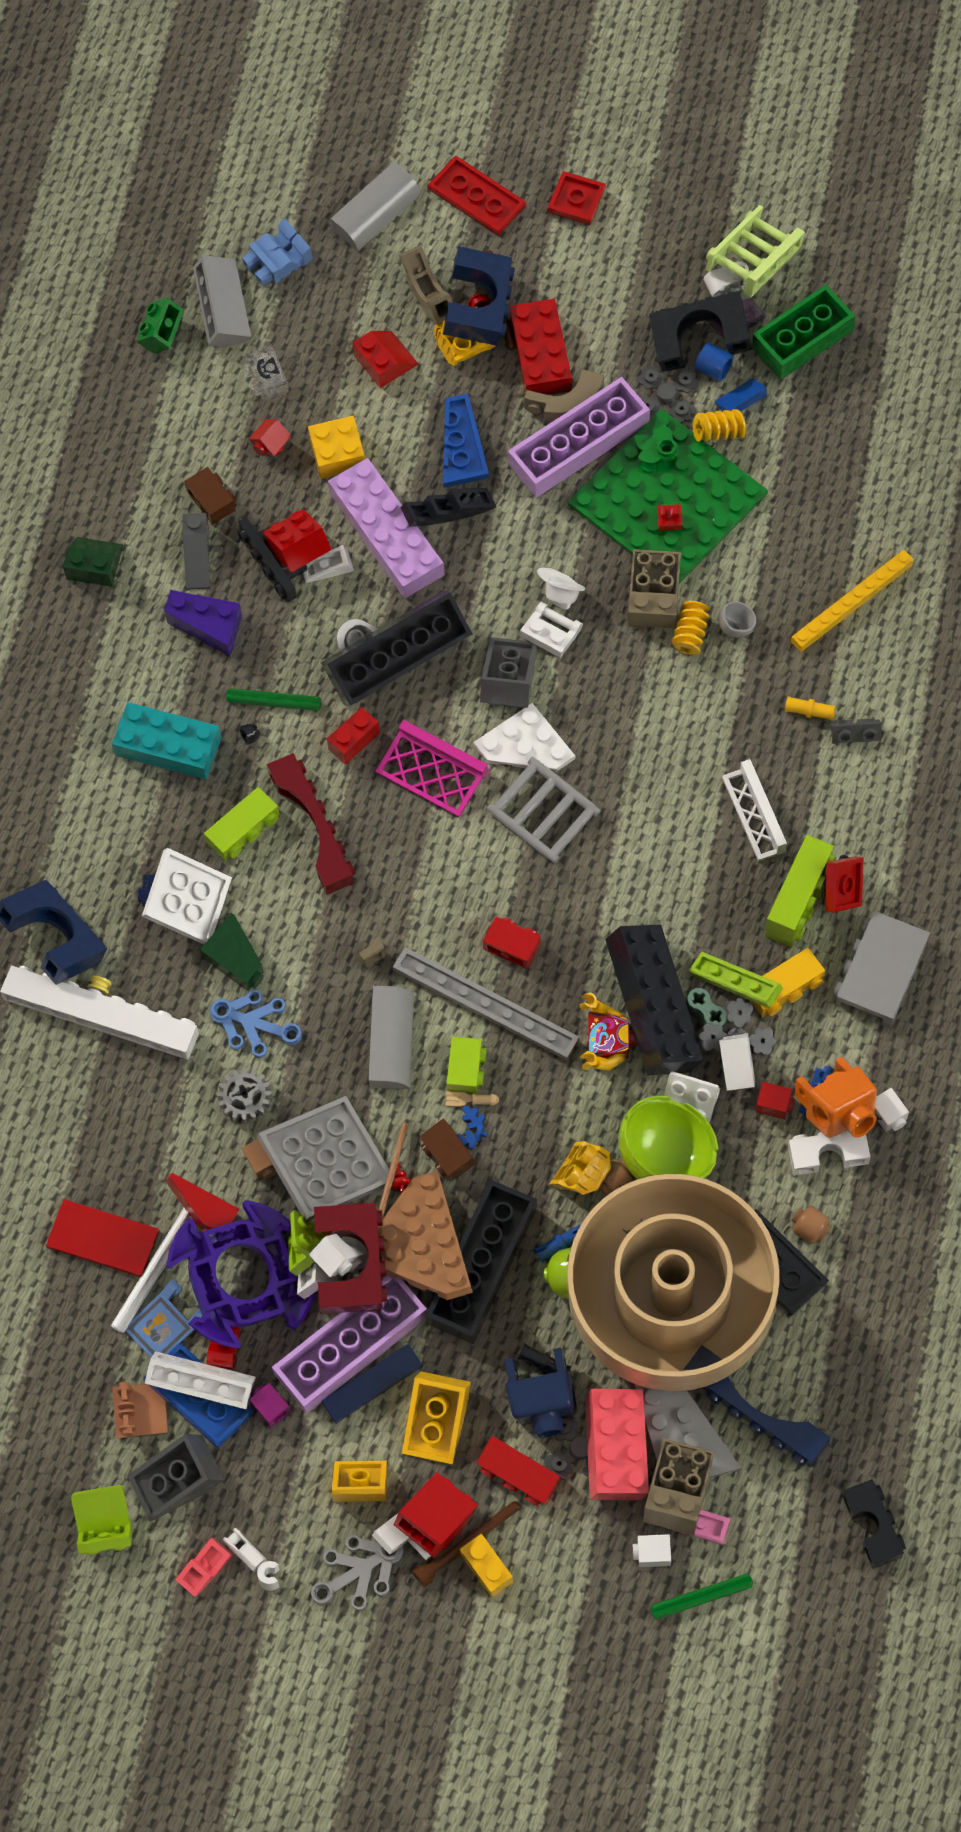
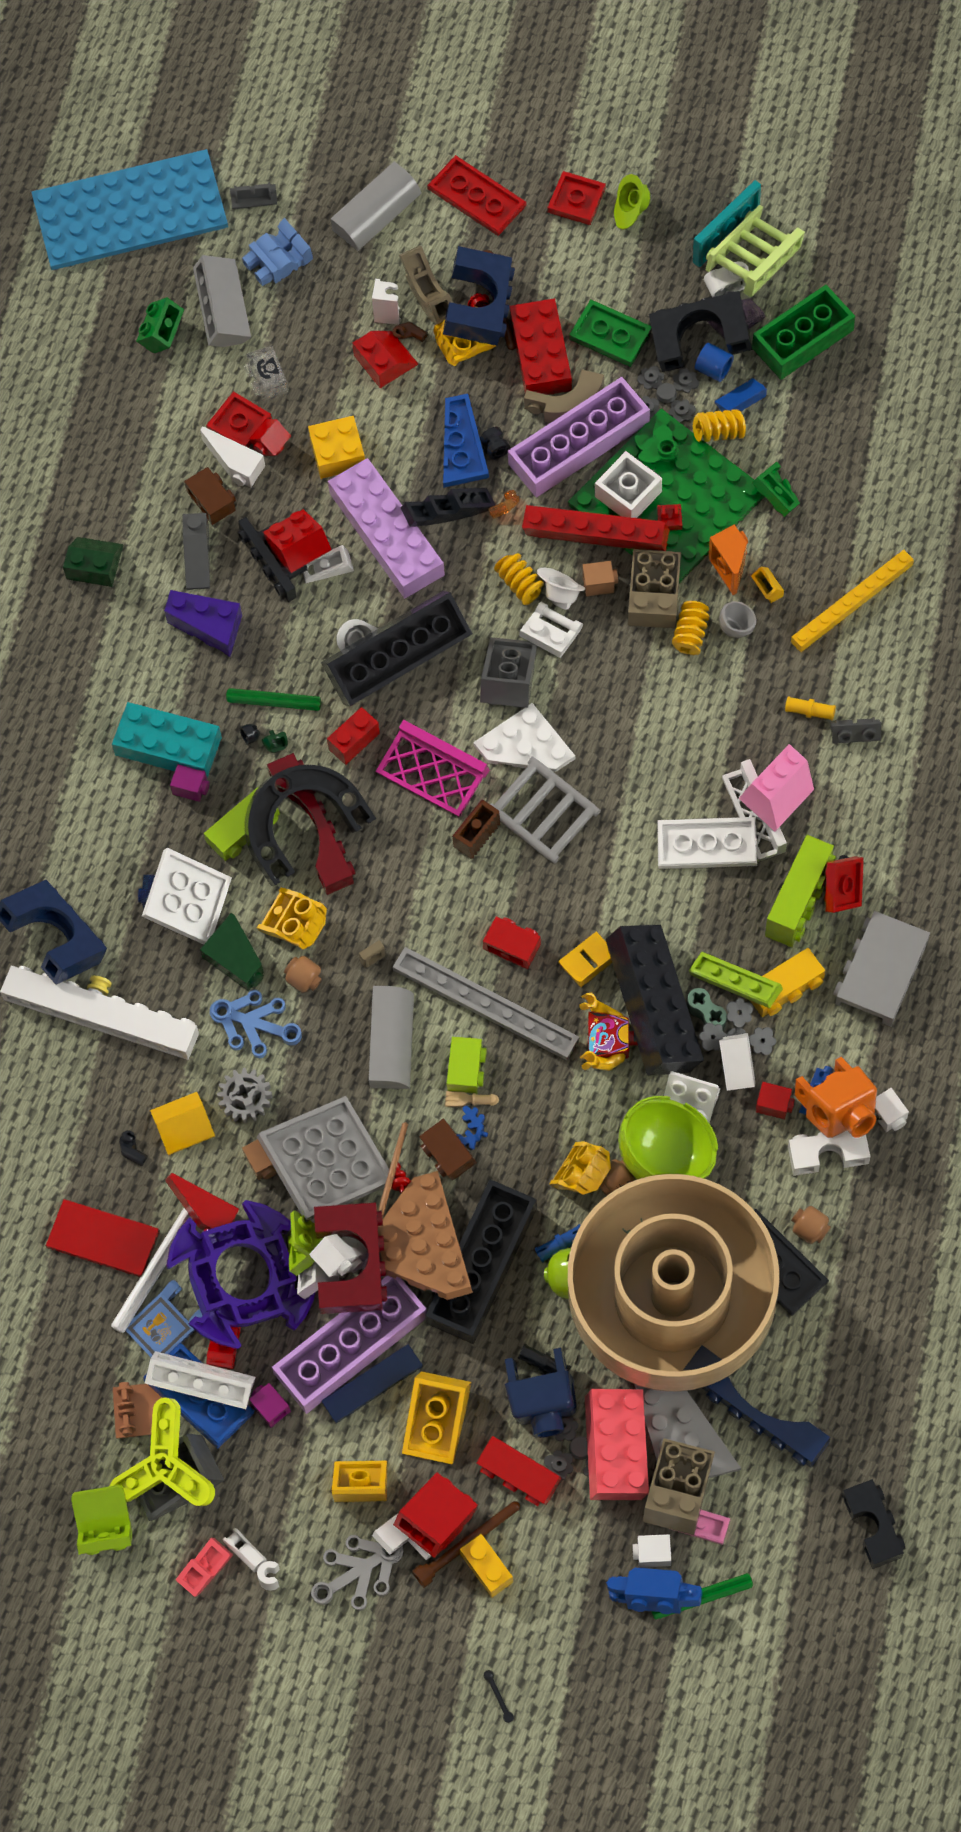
none -> dark azure plate [32,149,228,270]
none -> neon yellow piece [110,1397,215,1506]
none -> black arm [119,1130,148,1166]
none -> yellow slope [150,1092,215,1155]
none -> magenta brick [170,764,210,802]
none -> white slope [201,427,265,487]
none -> red plate [206,391,272,448]
none -> dark grey hinge [230,182,277,209]
none -> black piece [245,765,376,886]
none -> yellow slope [257,887,327,950]
none -> dark green piece [262,730,288,753]
none -> medium nougat head [284,956,322,993]
none -> white hinge [372,279,400,325]
none -> reddish brown arm [393,322,428,342]
none -> reddish brown brick [452,800,500,859]
none -> black wheel [480,426,511,460]
none -> black hinge [483,1670,514,1723]
none -> clear orange arm [489,490,519,519]
none -> yellow piece [494,553,544,605]
none -> red brick [522,505,670,551]
none -> yellow piece [558,931,612,988]
none -> green plate [569,299,652,367]
none -> medium nougat brick [582,561,618,596]
none -> white brick [595,451,662,518]
none -> blue hinge [606,1567,702,1614]
none -> lime piece [614,174,651,229]
none -> white tile [658,817,757,869]
none -> teal tile [693,180,761,267]
none -> orange slope [709,524,748,595]
none -> bright pink slope [738,744,814,831]
none -> yellow piece [751,566,784,603]
none -> green wing [752,462,800,517]

